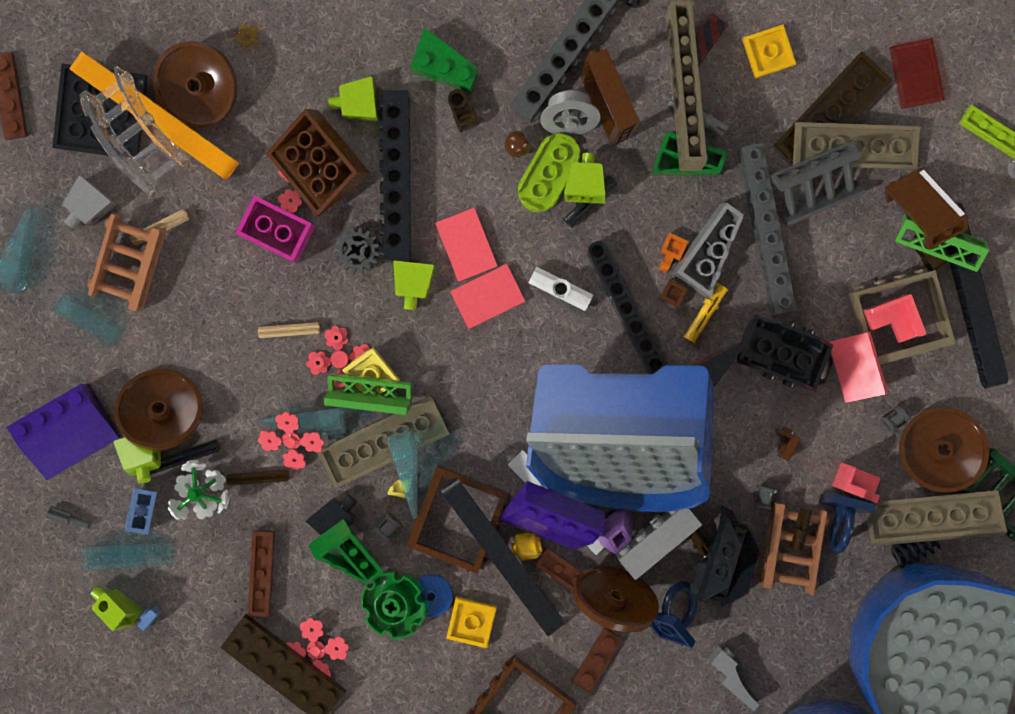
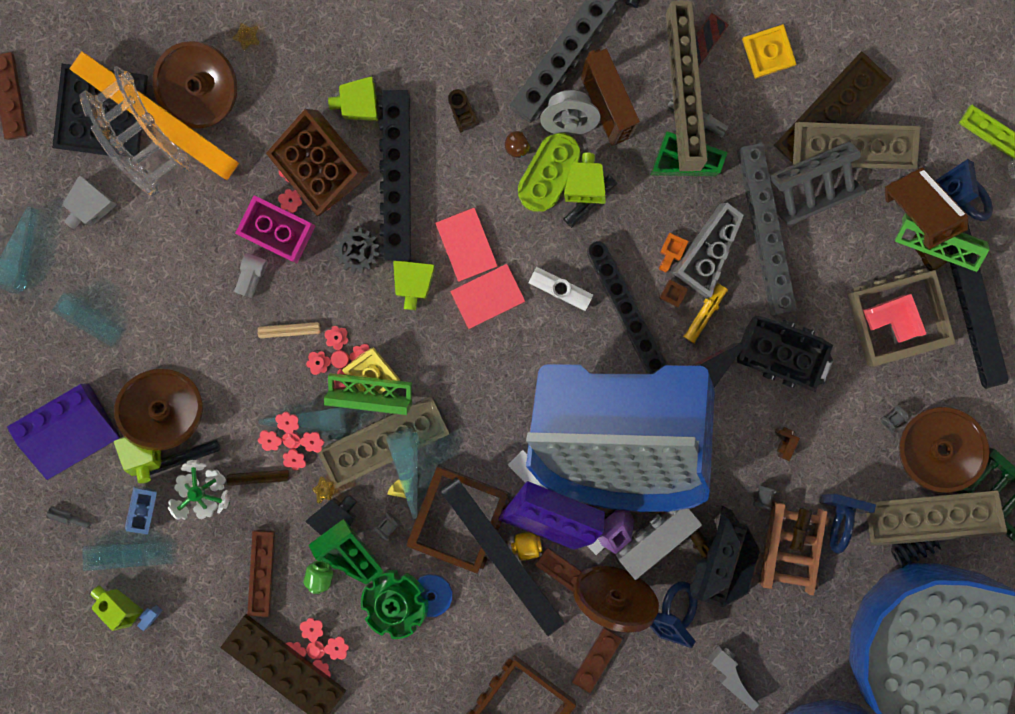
nougat fence [88,213,167,311] -> none
tan axle [129,209,190,246] -> none
green wedge [410,27,478,93] -> none
yellow plate [446,596,497,648] -> none
coral tile [829,331,888,403] -> none
coral panel [832,463,880,503] -> none
clear red tile [889,38,945,110] -> none
none -> light grey piece [234,253,268,298]
none -> bright green head [303,561,333,594]
none -> clear yellow plate [312,476,334,504]
none -> dark blue tile [935,159,993,221]

